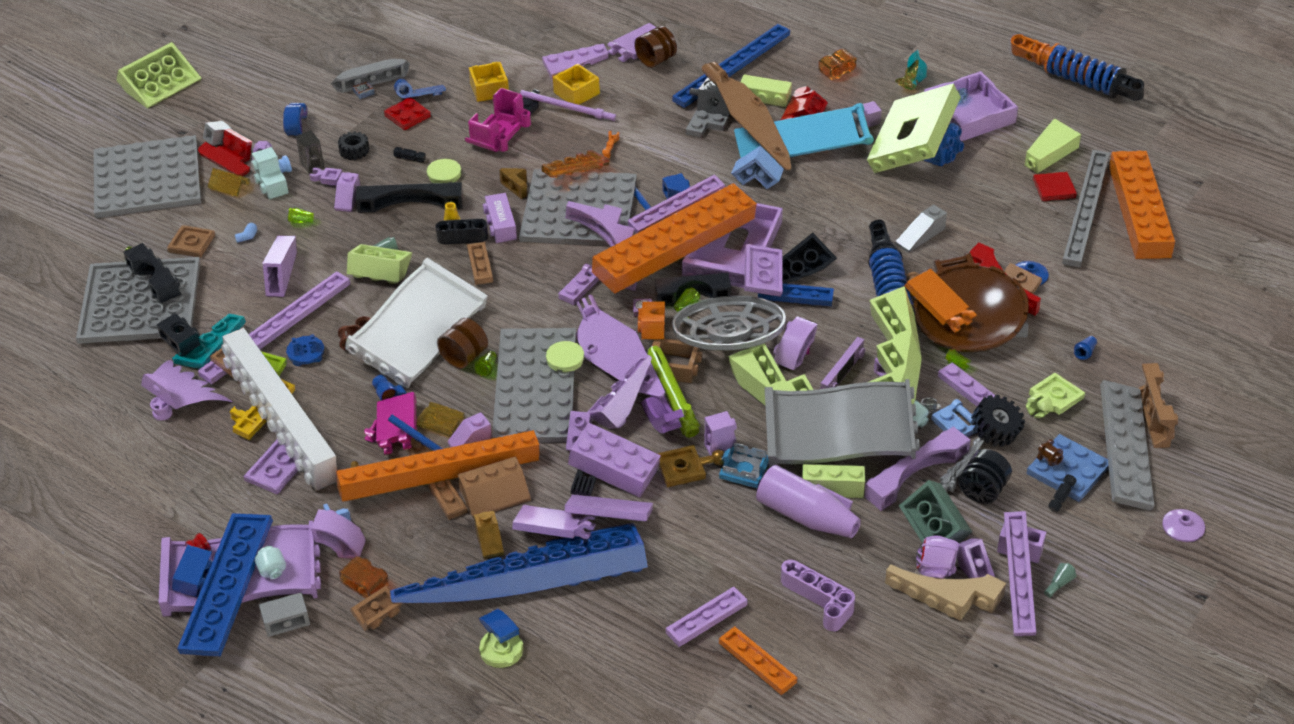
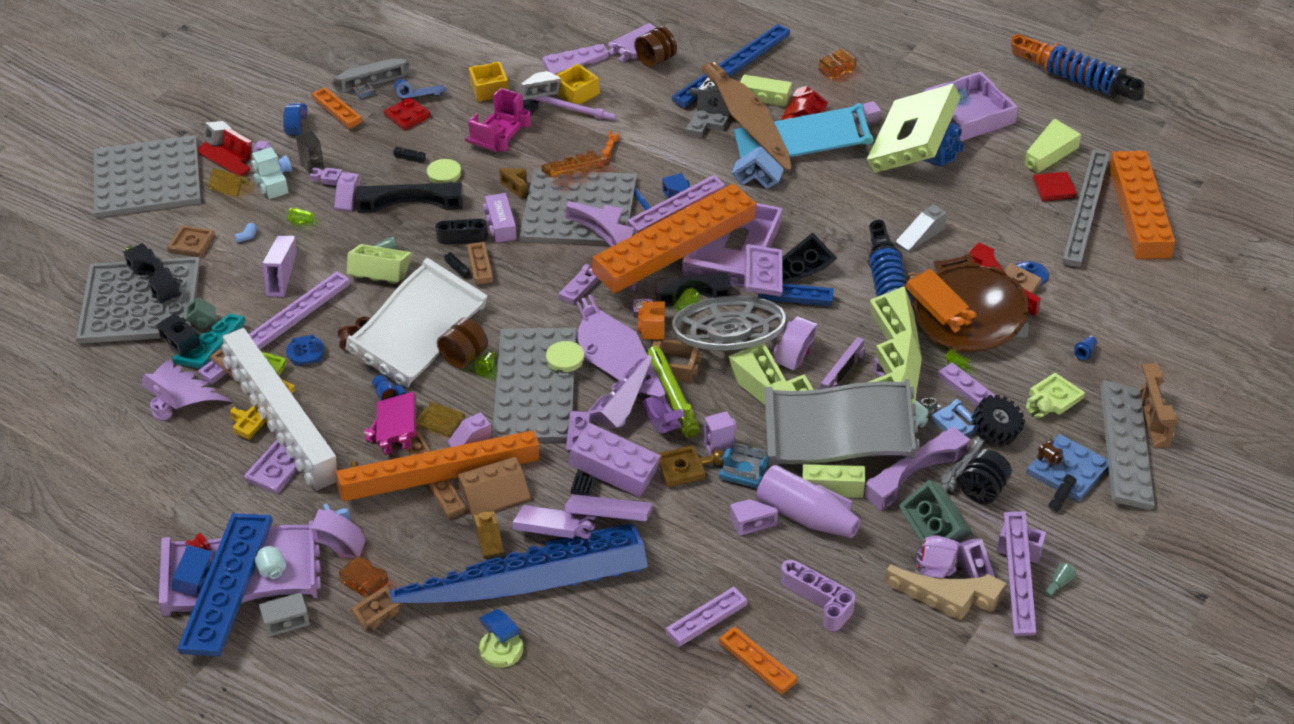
yellowish green slope [117,42,201,108] -> none
black tyre [338,131,369,160] -> none
blue bar [388,414,443,451] -> none
yellow cone [443,202,461,220] -> none
hair [895,50,927,90] -> none
lavender dish [1162,509,1205,542] -> none
none -> sand green brick [186,297,216,330]
none -> orange plate [311,87,363,129]
none -> black axle [444,252,471,278]
none -> light grey slope [520,71,561,100]
none -> lavender slope [730,499,778,536]

